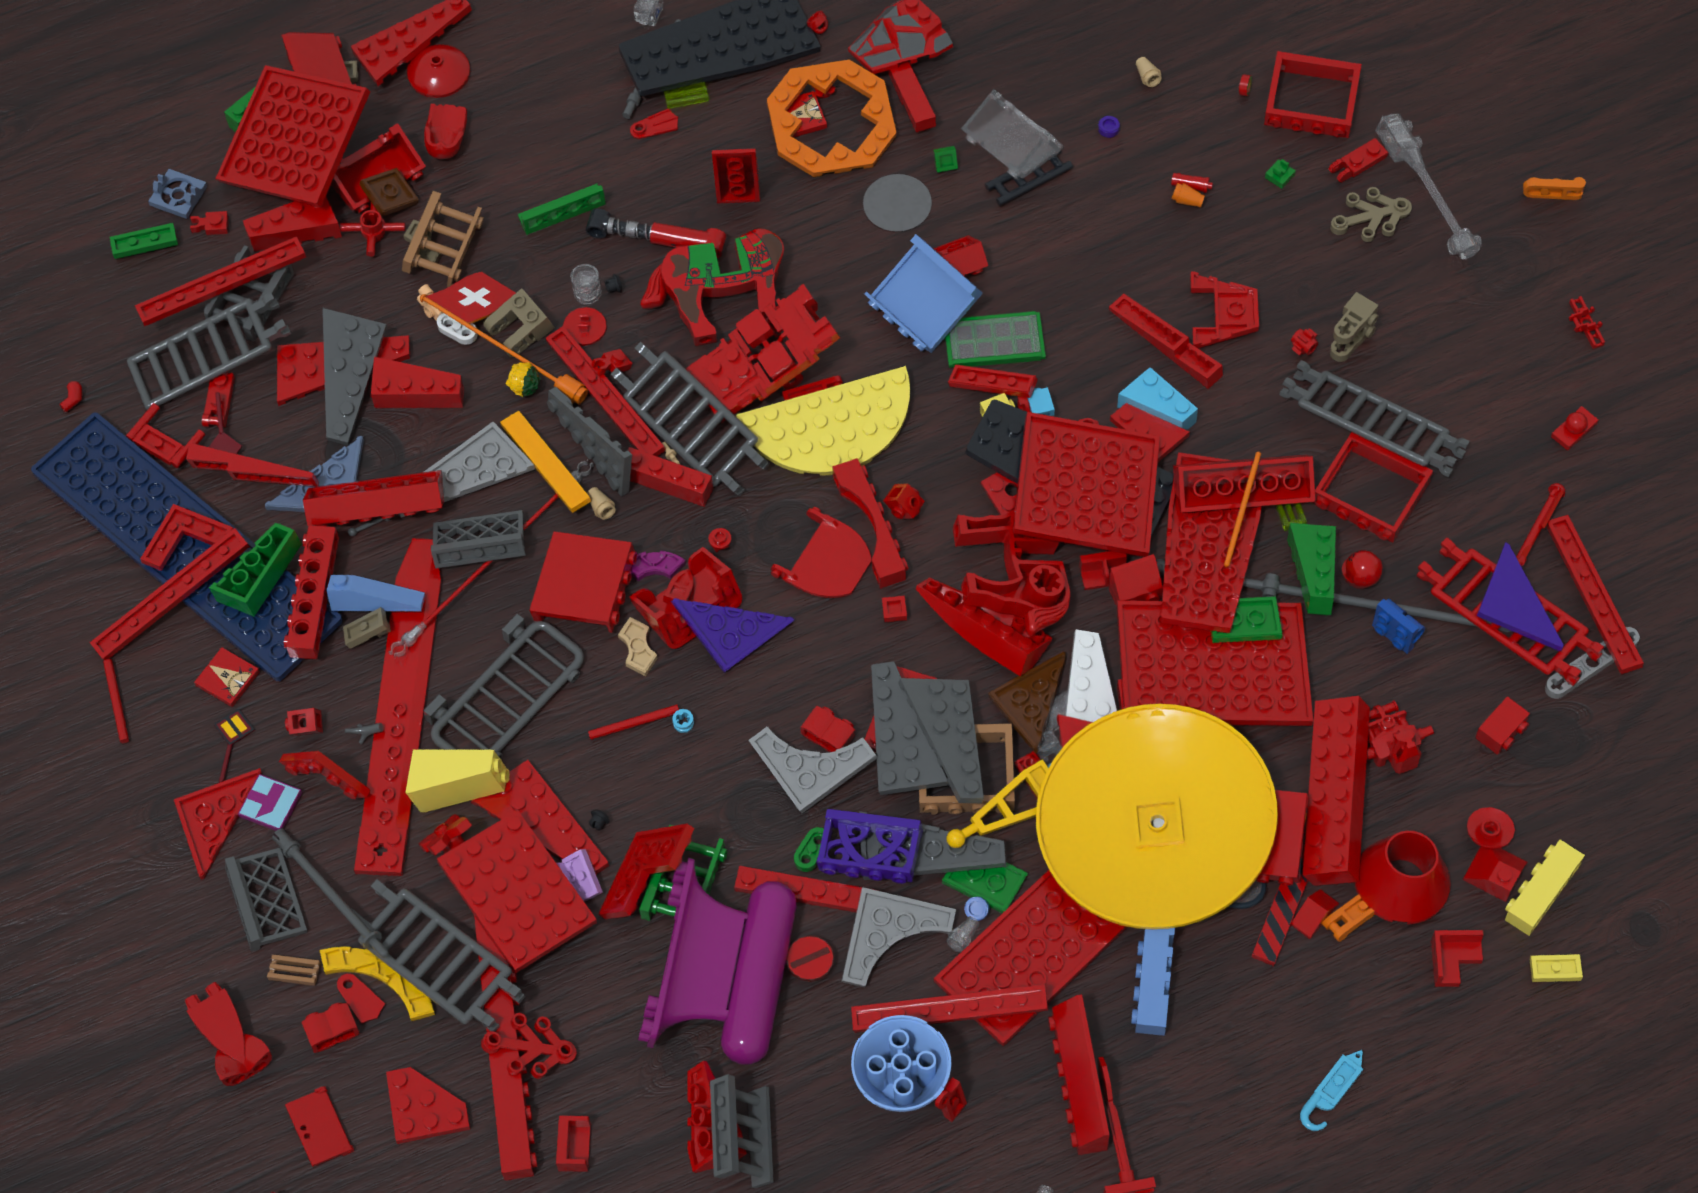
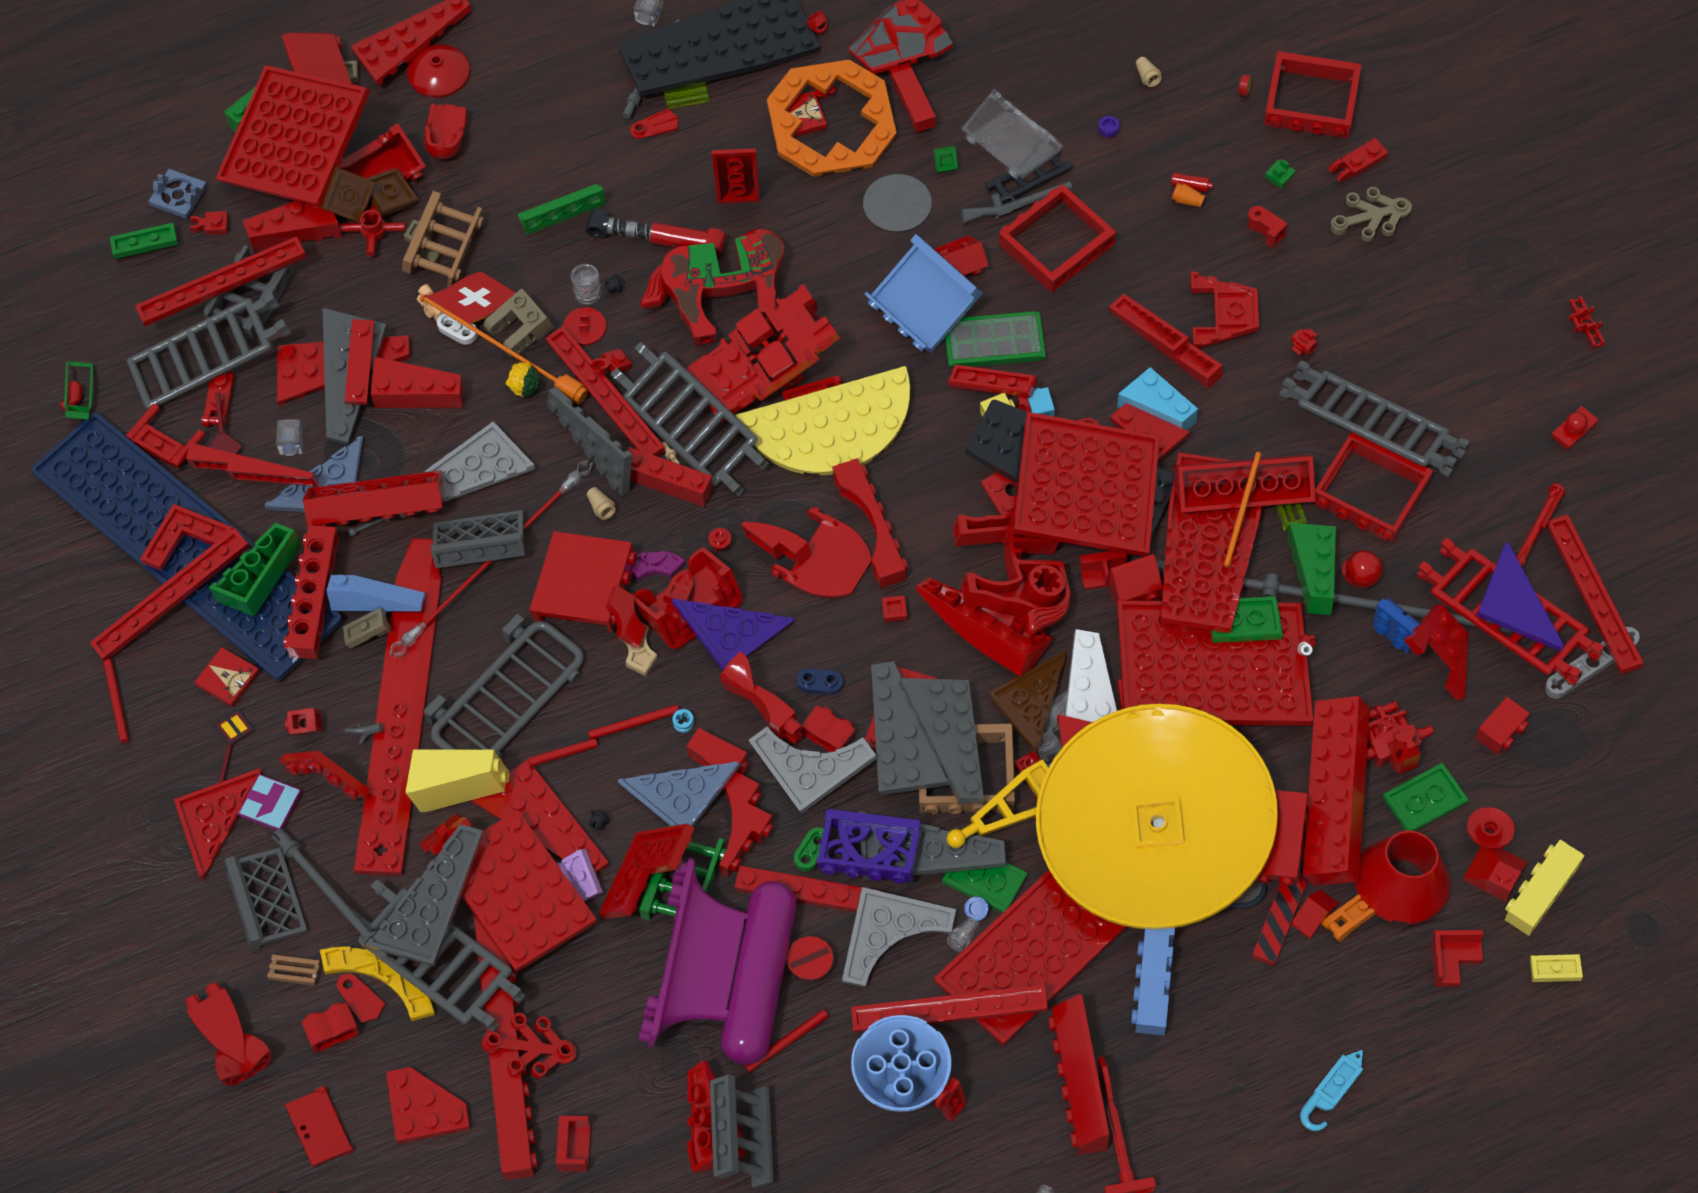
light orange tile [500,411,591,513] -> none
red brick [883,483,925,519] -> none
dark tan brick [1330,292,1379,362] -> none
clear bar [1375,114,1482,259] -> none
orange plate [1523,177,1586,200] -> none
none -> green piece [64,361,93,420]
none -> clear brick [276,419,303,456]
none -> reddish brown tile [321,167,376,223]
none -> red plate [344,319,375,405]
none -> dark grey wing [365,824,484,967]
none -> red bar [528,738,597,767]
none -> red tile [606,585,646,648]
none -> sand blue tile [617,762,741,827]
none -> red arch [686,728,774,878]
none -> red hips [720,651,804,746]
none -> red slope [741,521,812,566]
none -> red bar [744,1009,829,1073]
none -> dark blue plate [796,668,843,695]
none -> dark grey piece [961,181,1072,224]
none -> red window [999,184,1116,293]
none -> red leg [1248,206,1288,248]
none -> arm [1297,634,1316,655]
none -> green tile [1382,763,1469,831]
none -> red wing [1405,603,1468,700]

